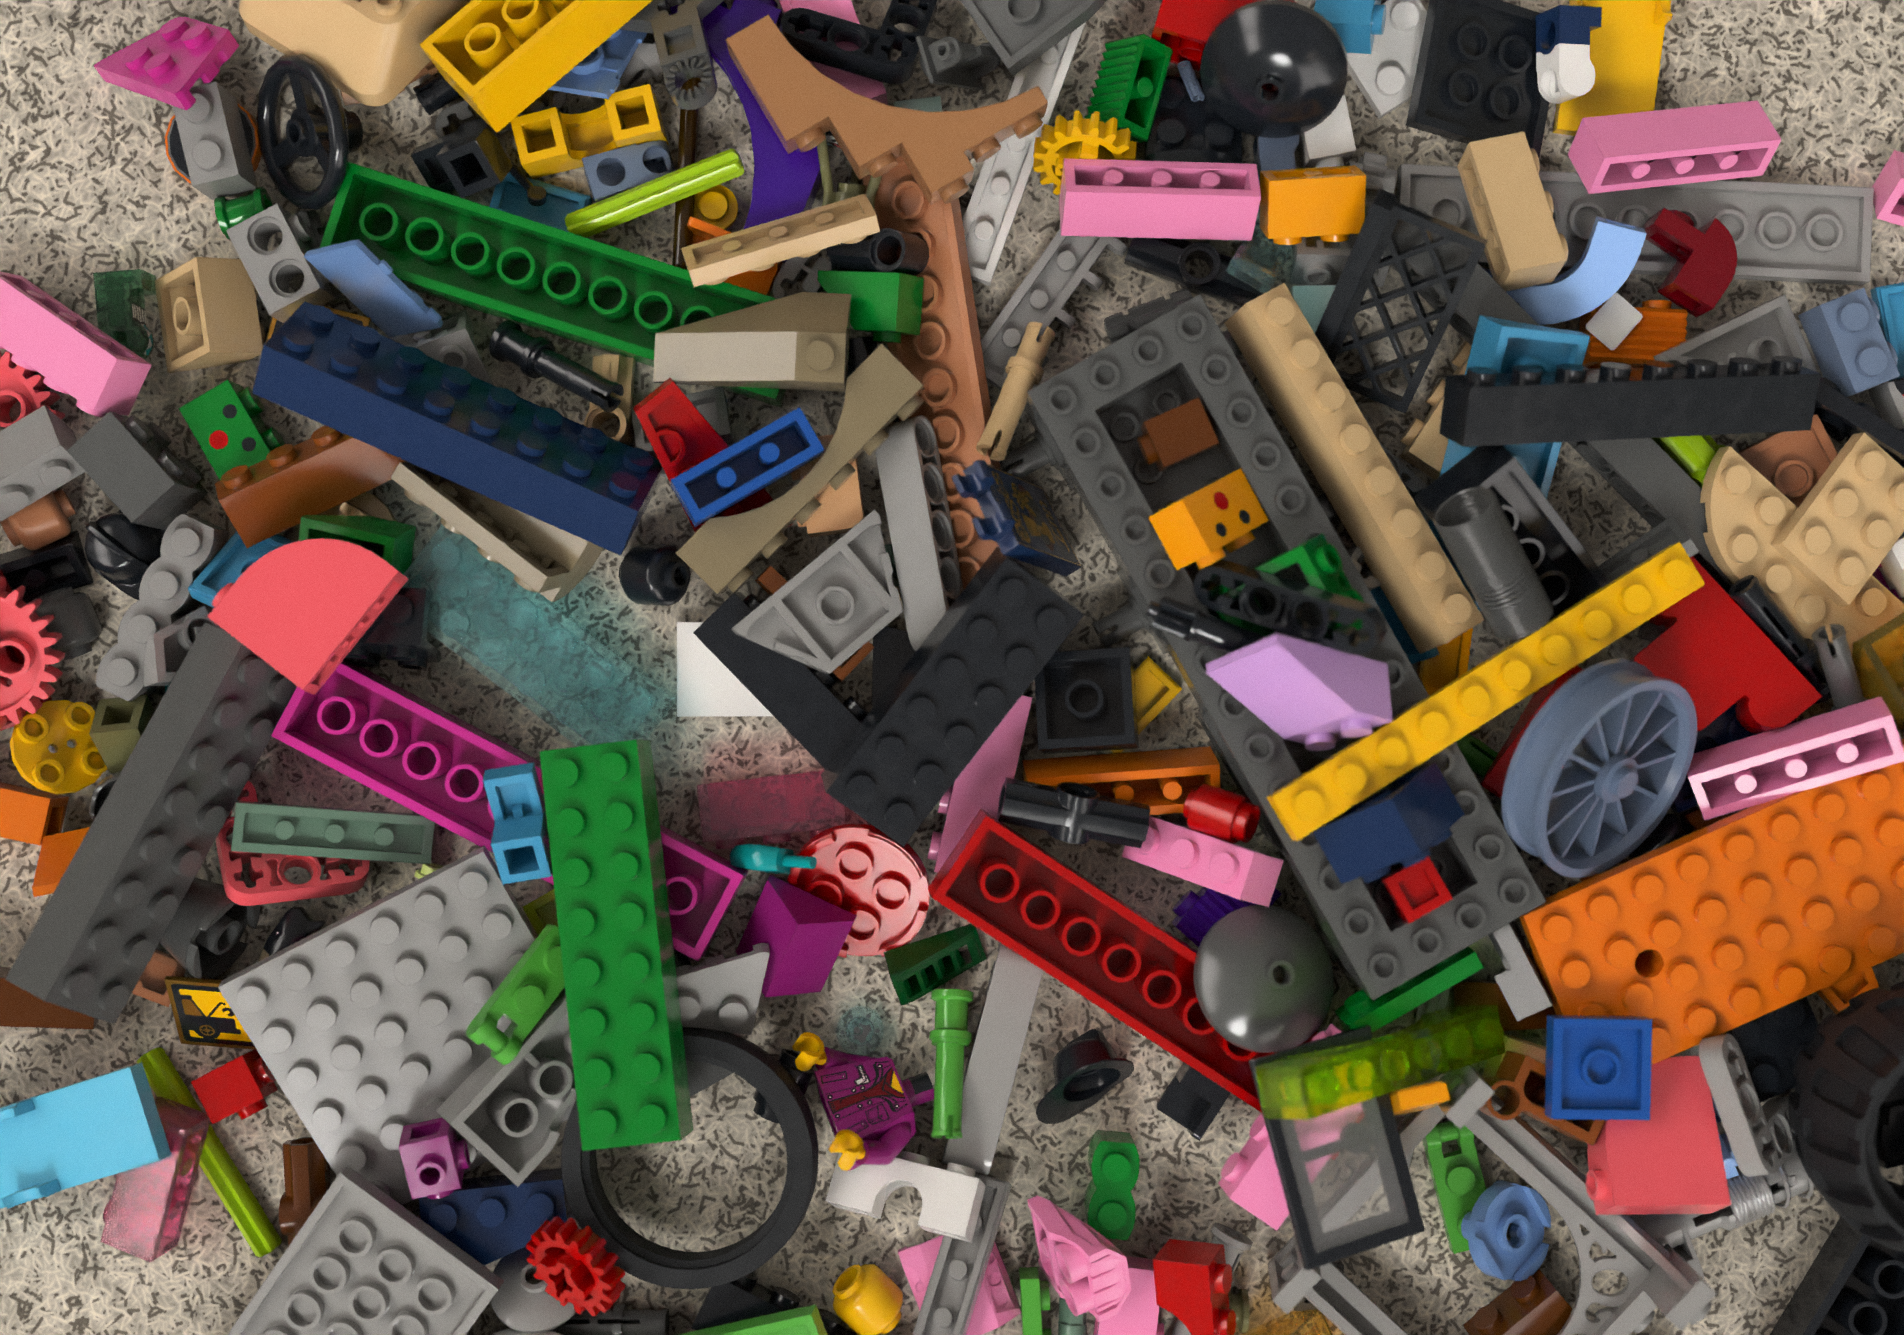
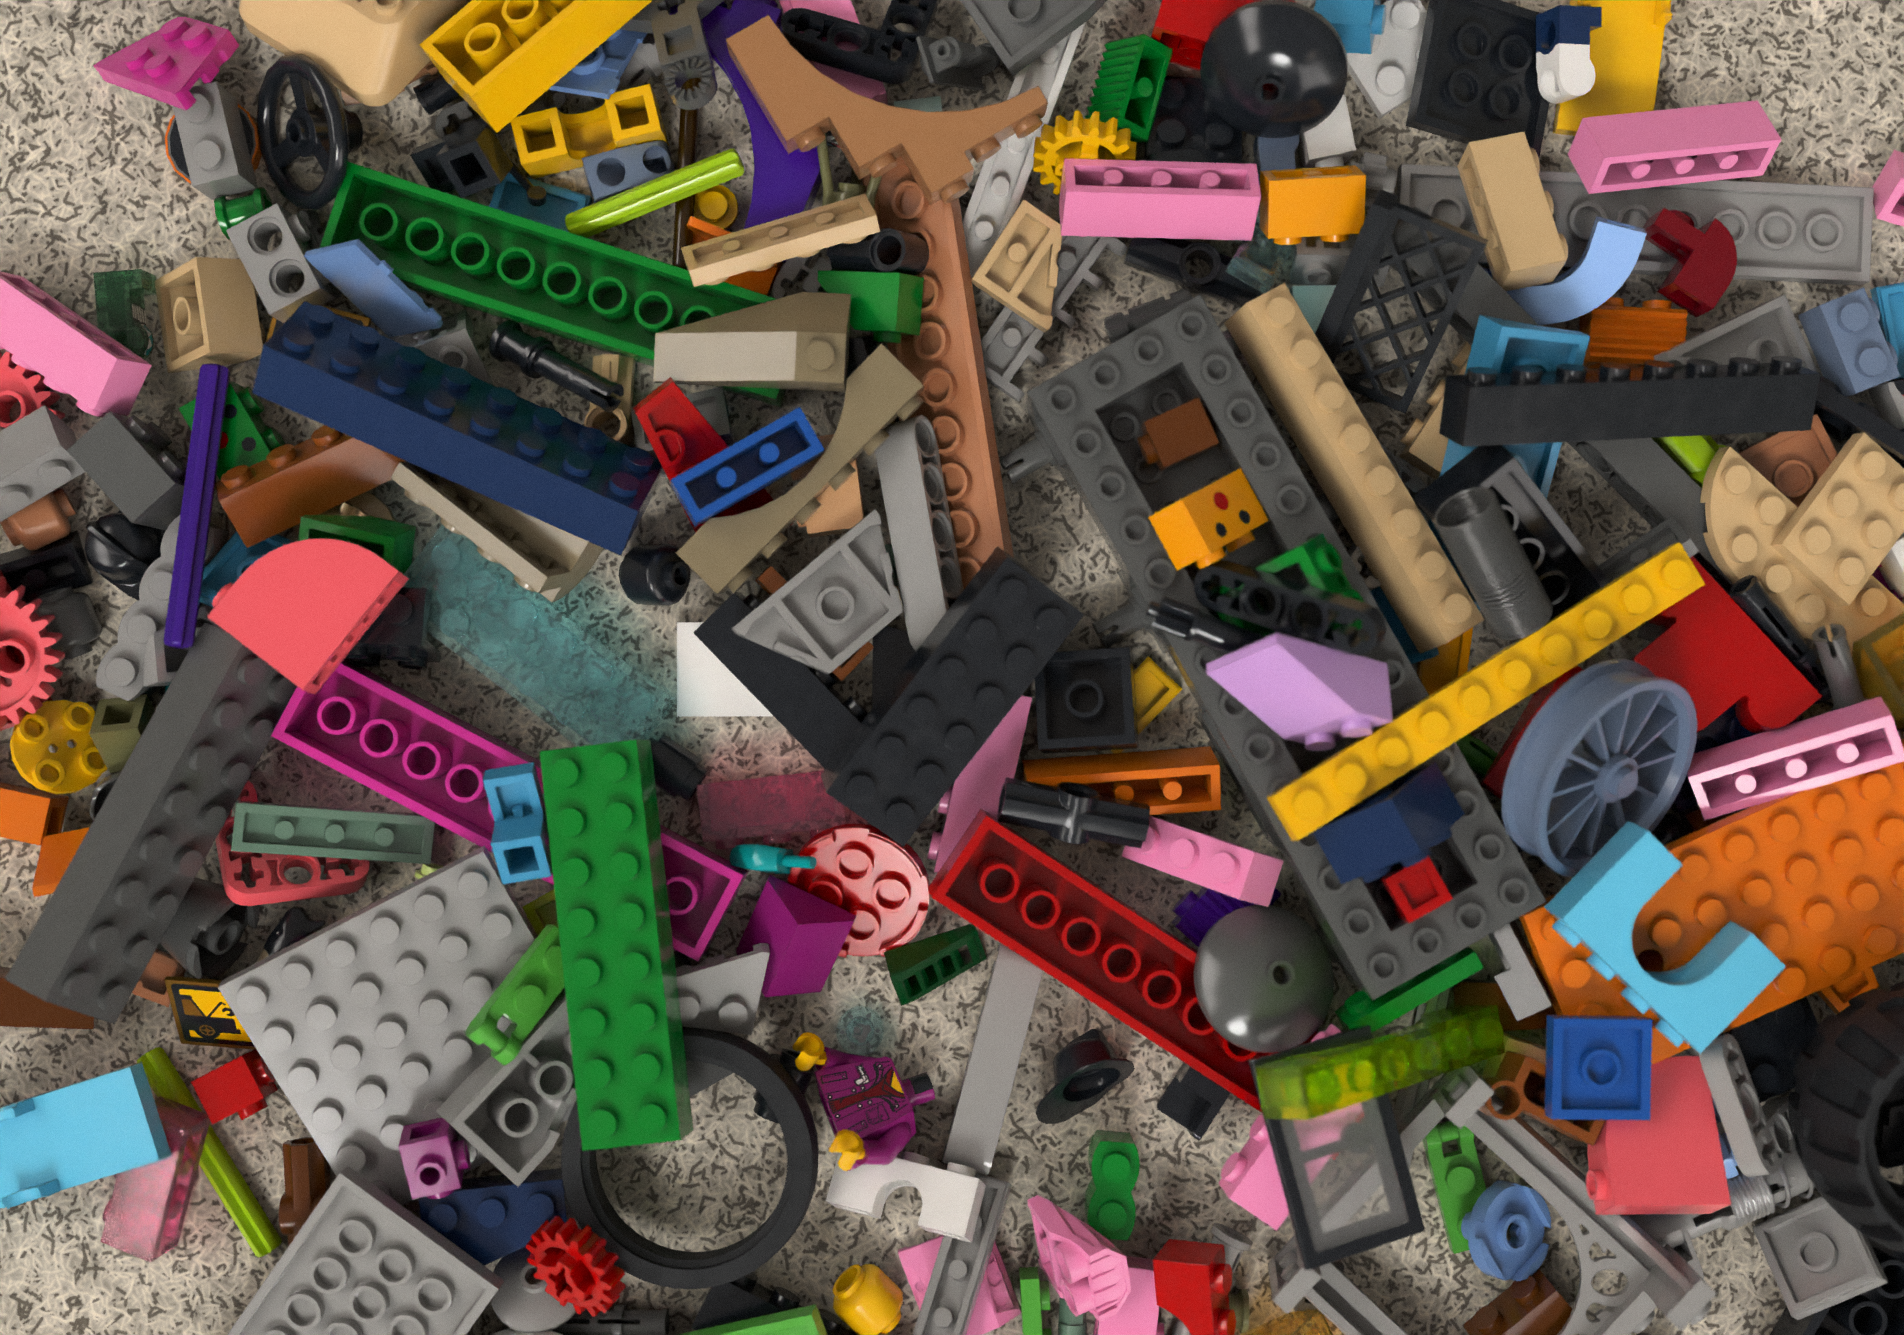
bright green pin [929,989,974,1139] -> none
dark blue tile [952,460,1081,577] -> none
tan pin [976,322,1056,461] -> none
sand blue leg [1177,61,1205,102] -> none
red brick [1183,783,1260,844] -> none
light orange tile [1389,1081,1450,1116] -> none
white sticker [1585,293,1643,351] -> none
none -> dark purple axle [163,363,230,649]
none -> black brick [648,734,709,801]
none -> tan wing [971,200,1062,333]
none -> medium azure arch [1544,821,1786,1053]
none -> light grey tile [1752,1196,1888,1320]

